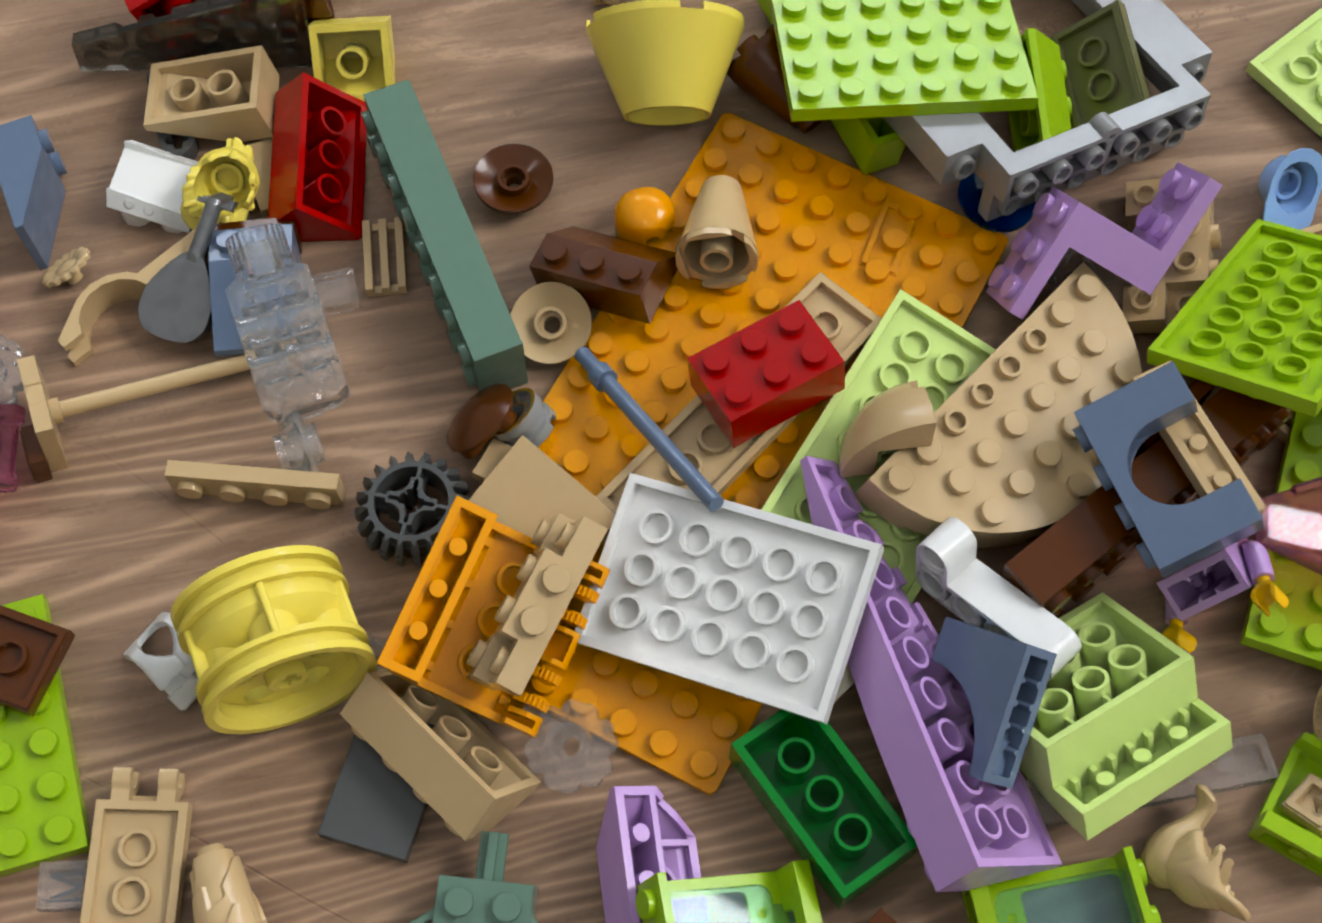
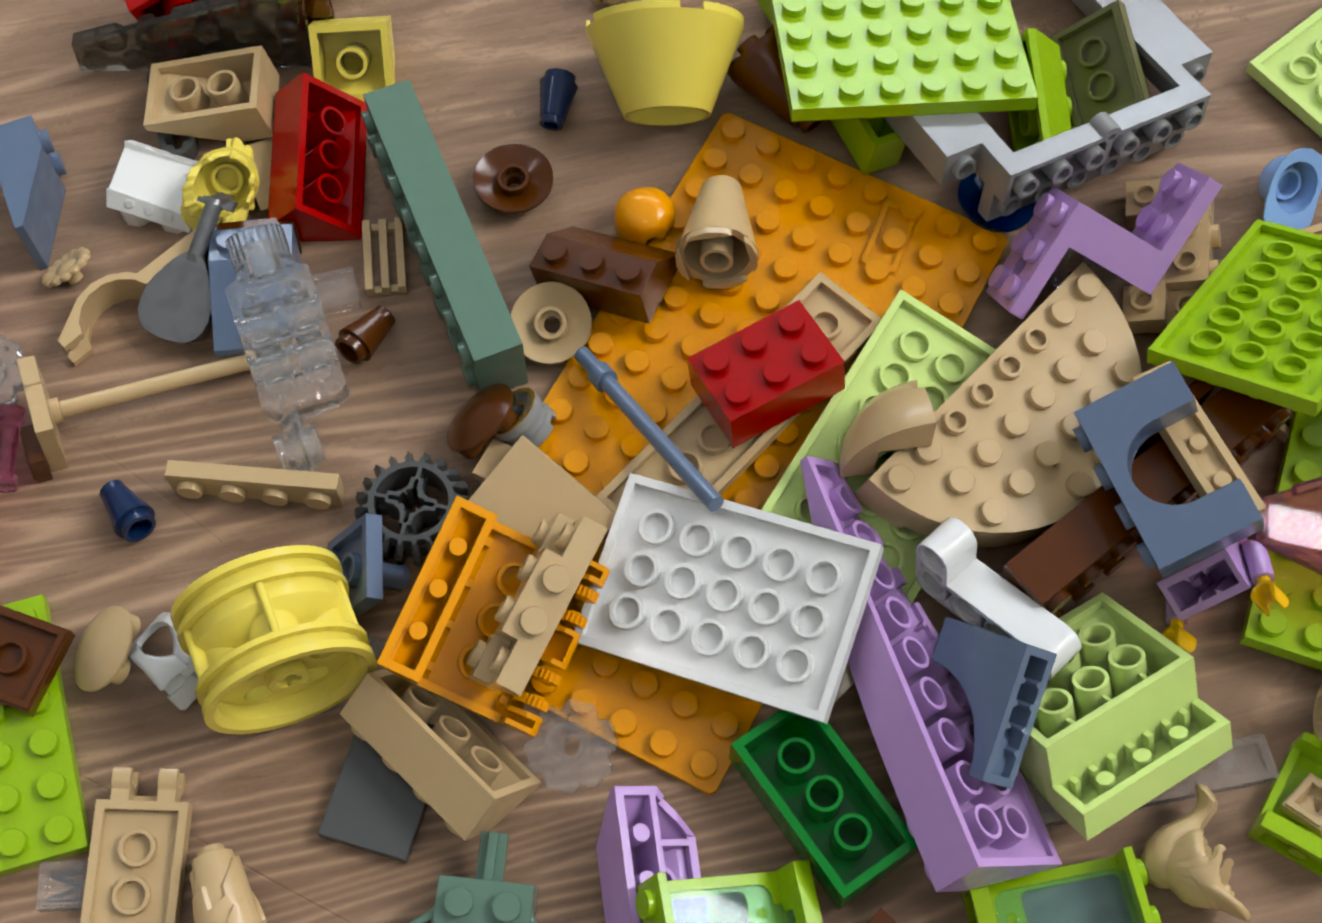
none -> tan dish [73,606,141,692]
none -> dark blue cone [100,480,156,542]
none -> sand blue tile [328,513,409,619]
none -> reddish brown cone [335,306,395,365]
none -> dark blue cone [540,68,578,131]

